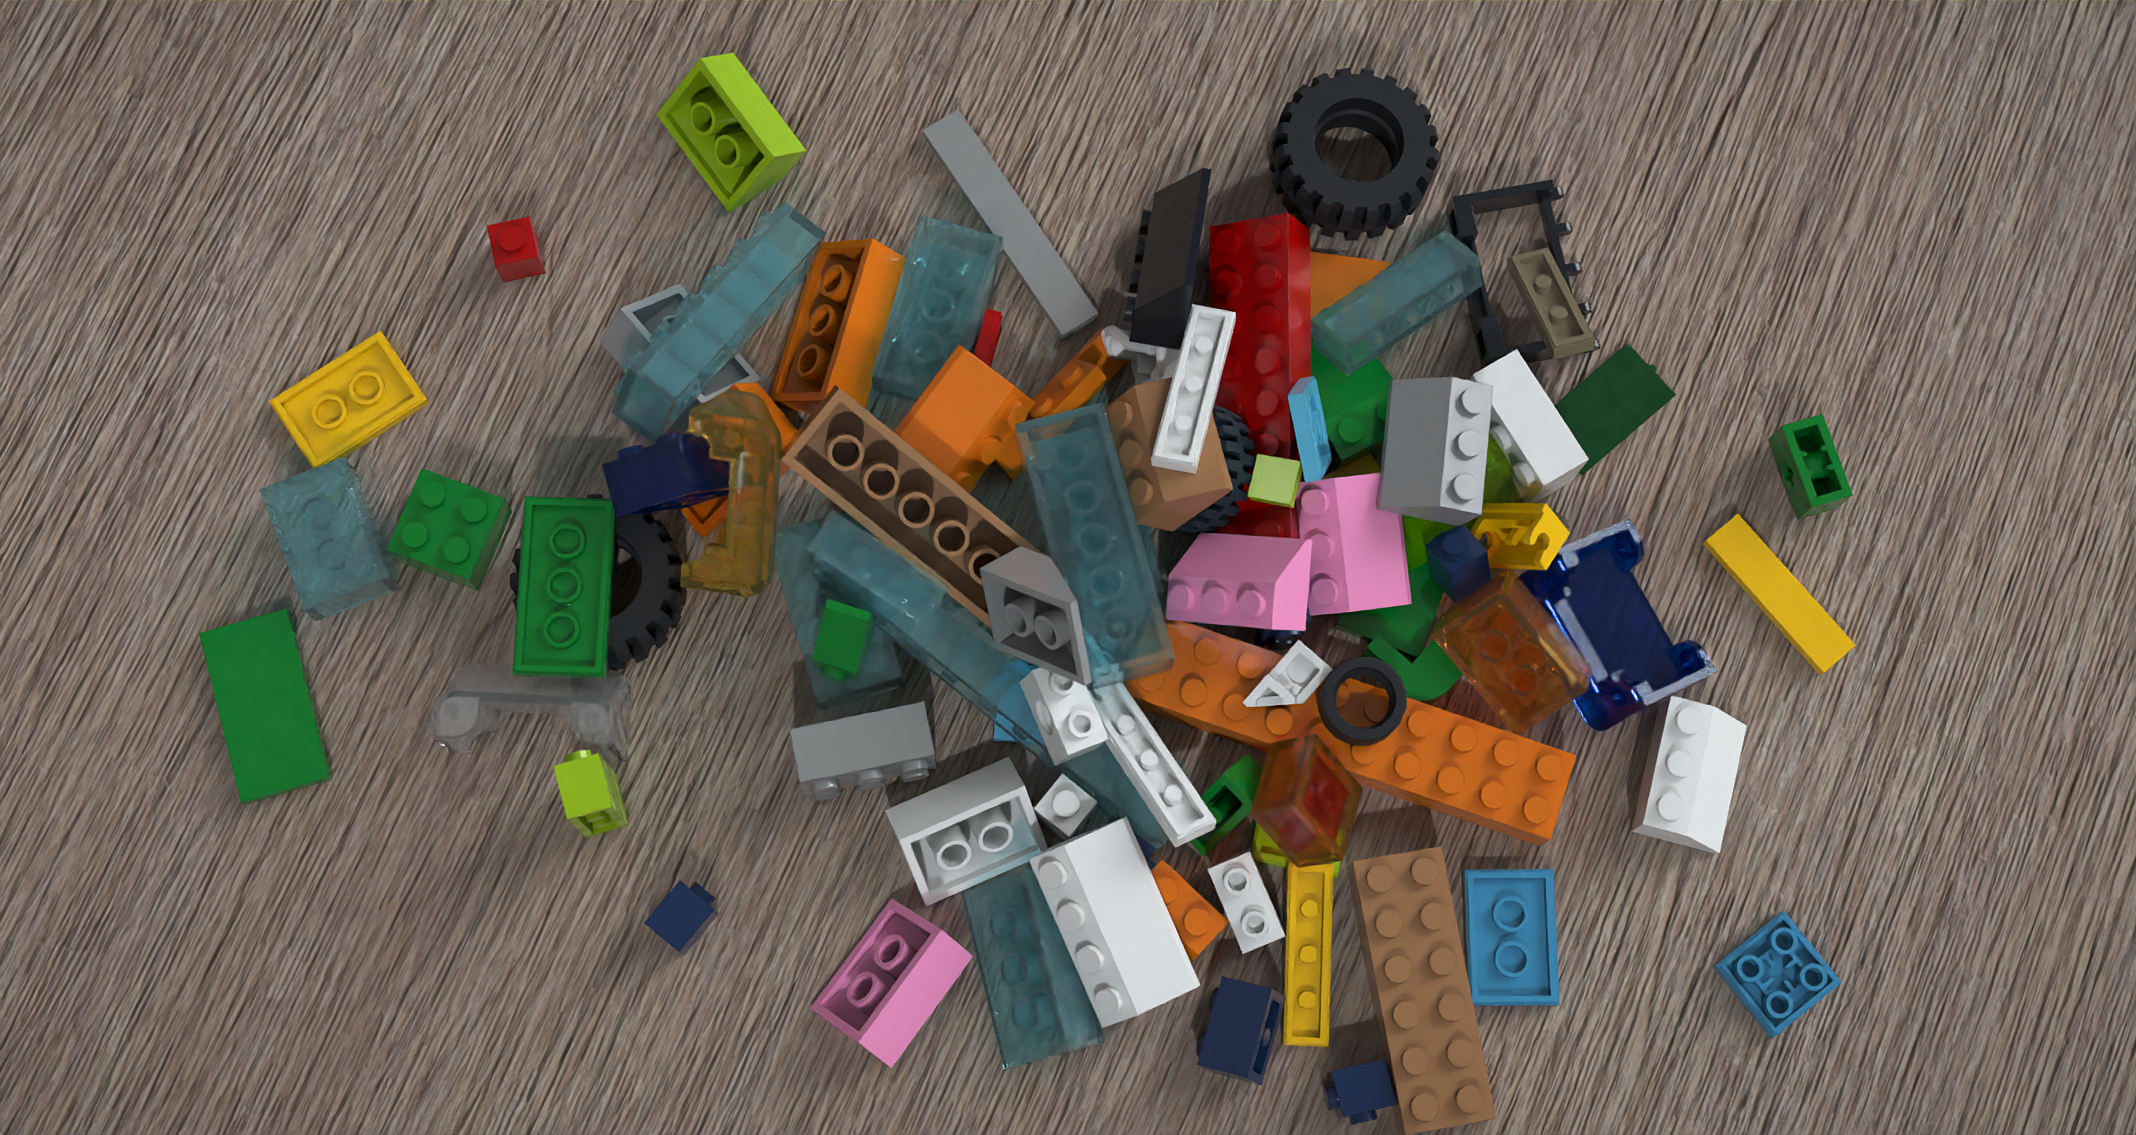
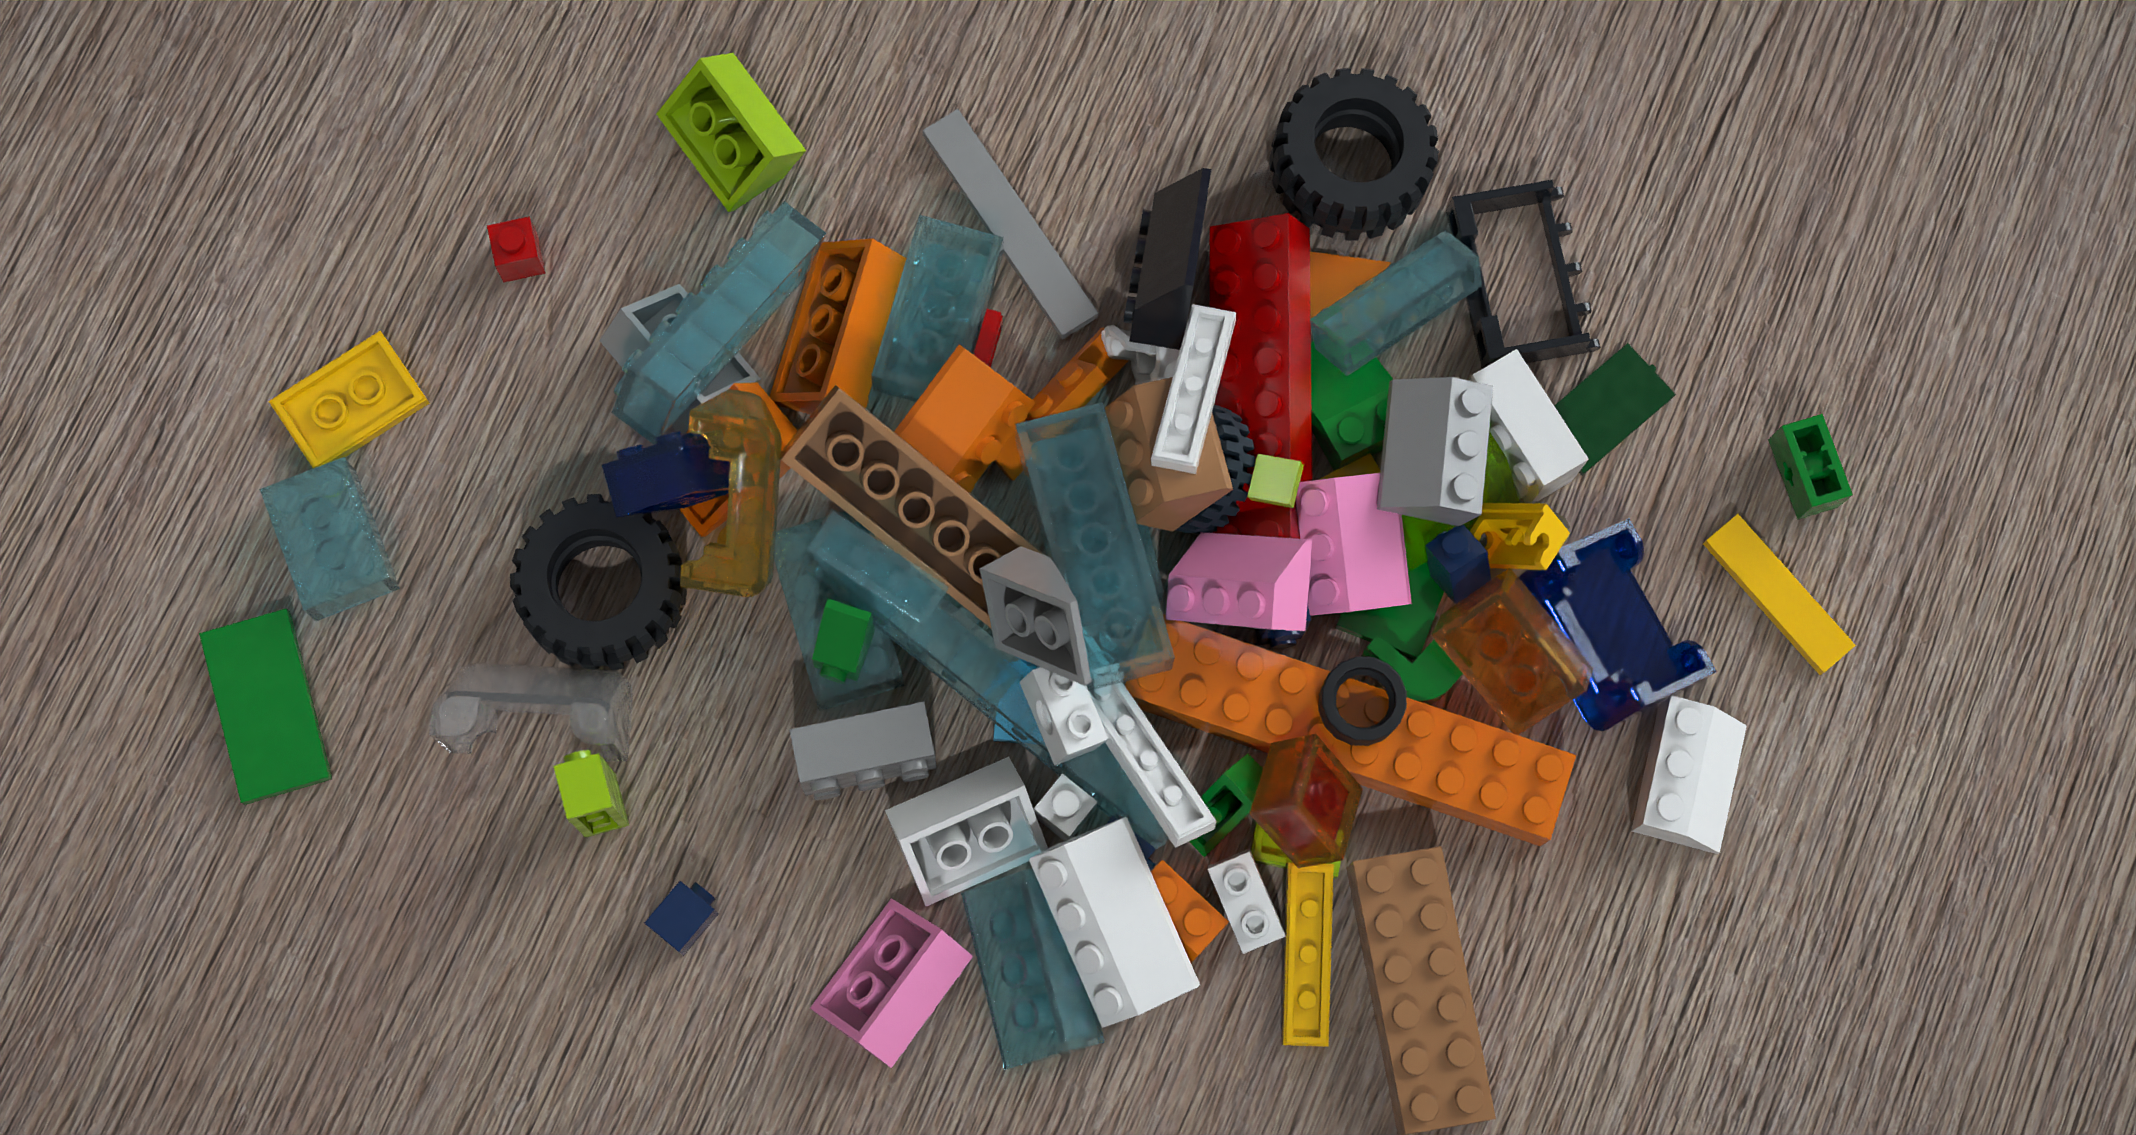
green brick [387,468,513,592] -> none
green tile [512,496,617,679] -> none
dark blue brick [1196,976,1286,1086] -> none
white slope [1242,640,1333,707] -> none
medium azure tile [1287,376,1332,483] -> none
dark blue brick [1322,1059,1396,1125] -> none
dark azure tile [1462,869,1560,1006] -> none
dark tan tile [1507,247,1595,360] -> none
dark azure tile [1712,911,1842,1038] -> none

